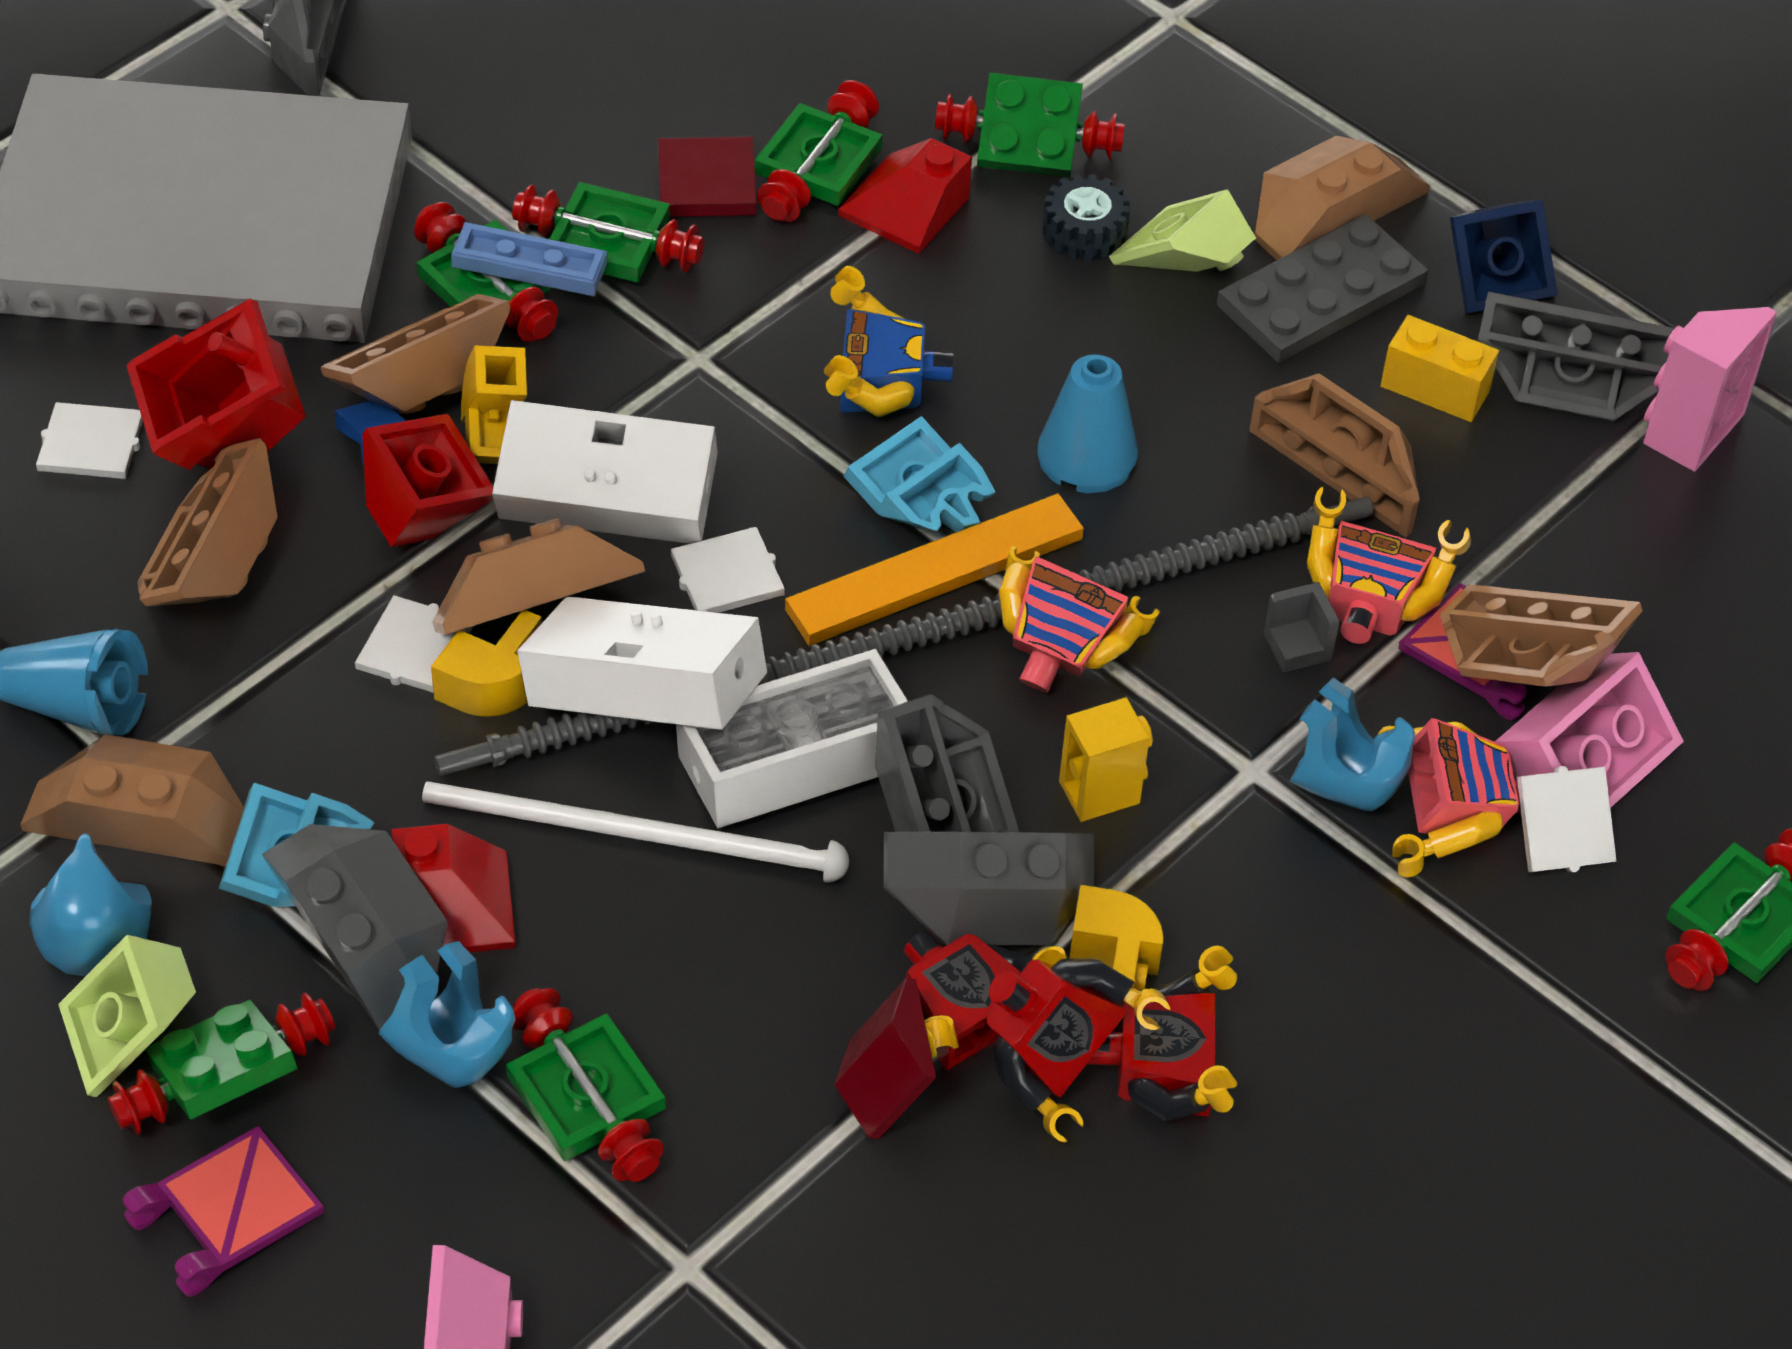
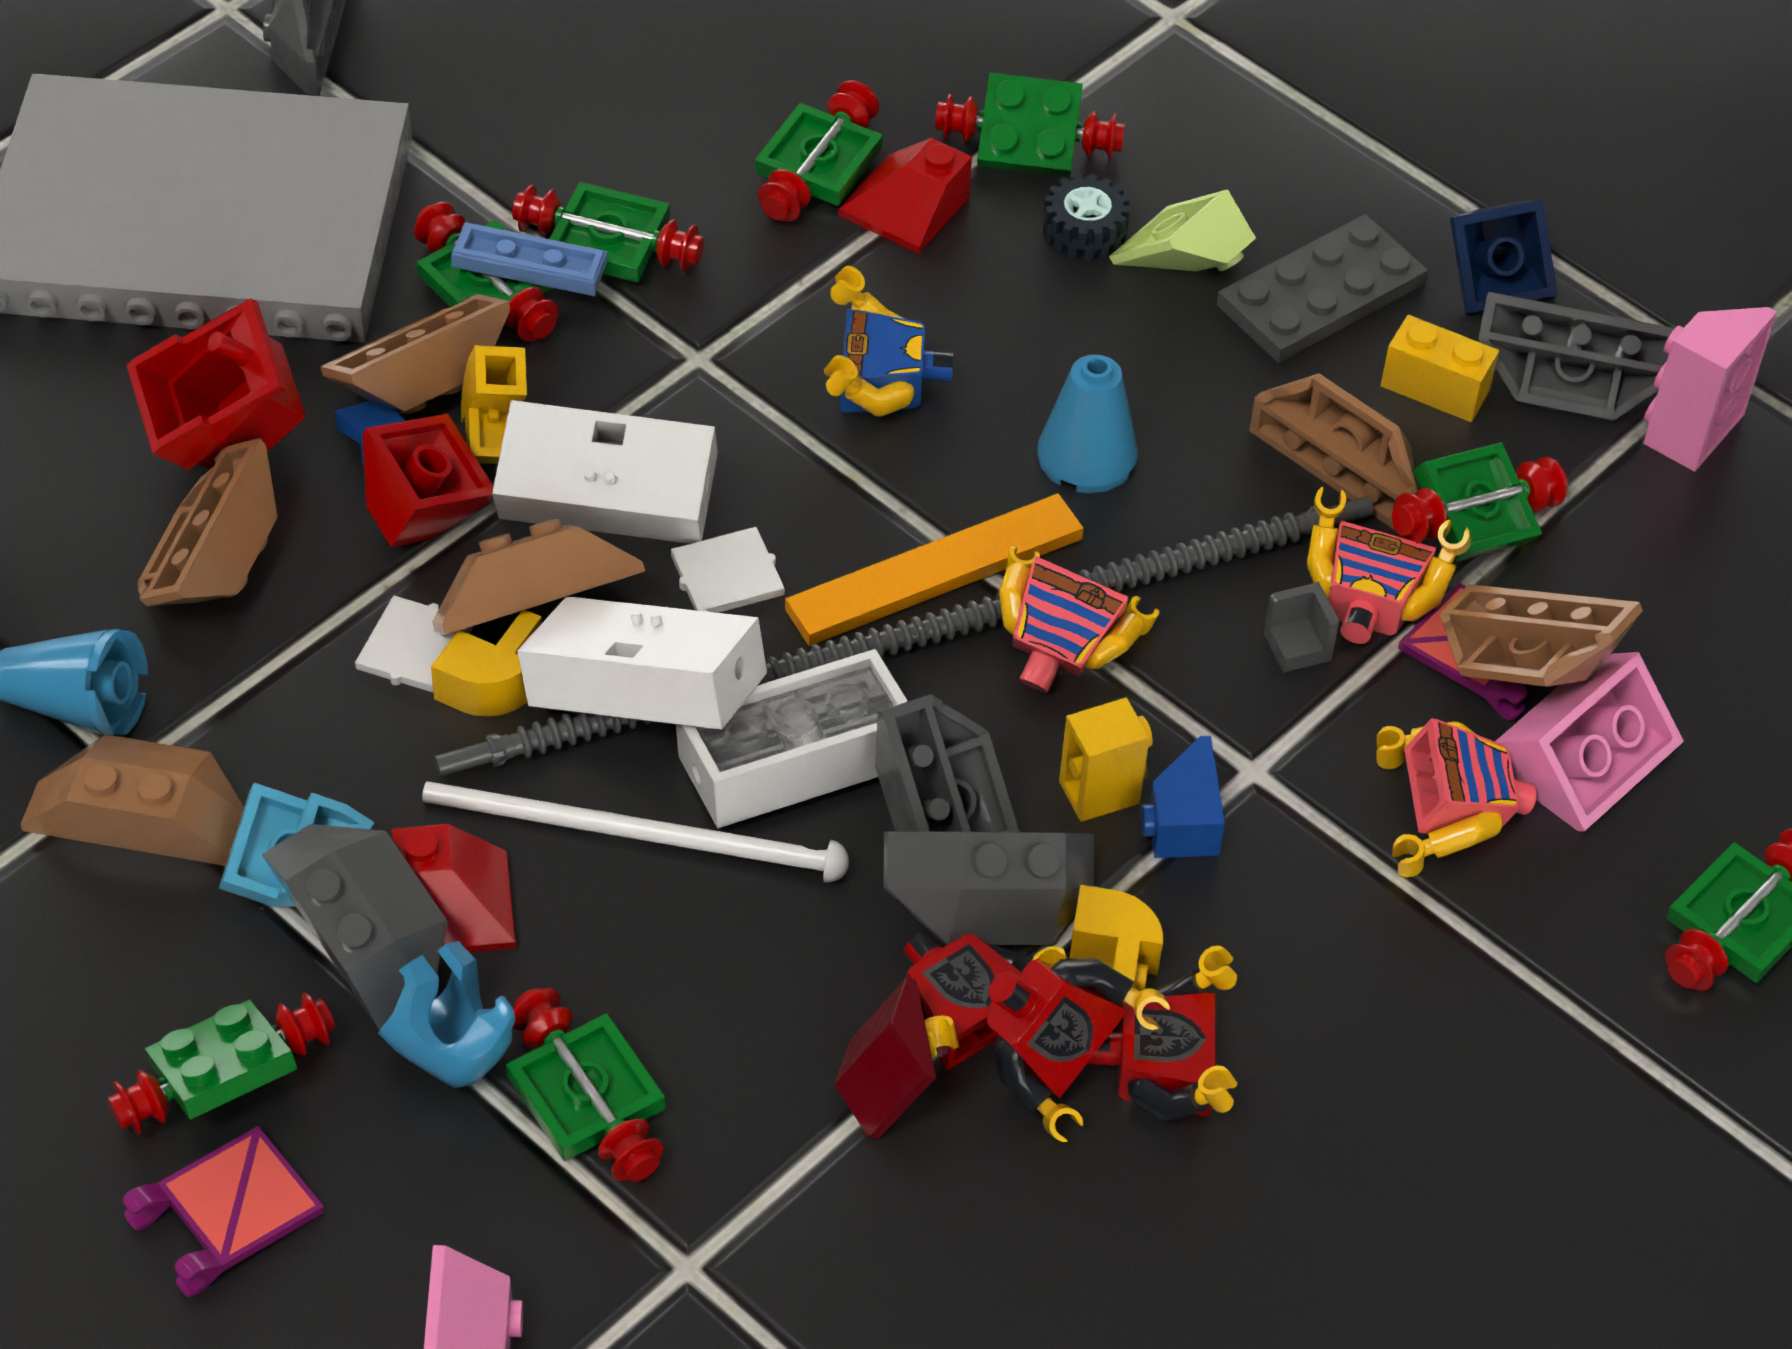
dark azure piece [29,833,152,976] -> none
white piece [36,402,143,479] -> none
yellowish green slope [58,935,196,1097] -> none
dark red tile [658,136,756,217] -> none
medium azure plate [843,416,995,532] -> none
medium nougat wedge [1255,136,1430,260] -> none
dark azure piece [1289,677,1416,811] -> none
white piece [1517,766,1617,872] -> none
none -> blue slope [1140,736,1225,858]
none -> green plate [1392,442,1568,563]

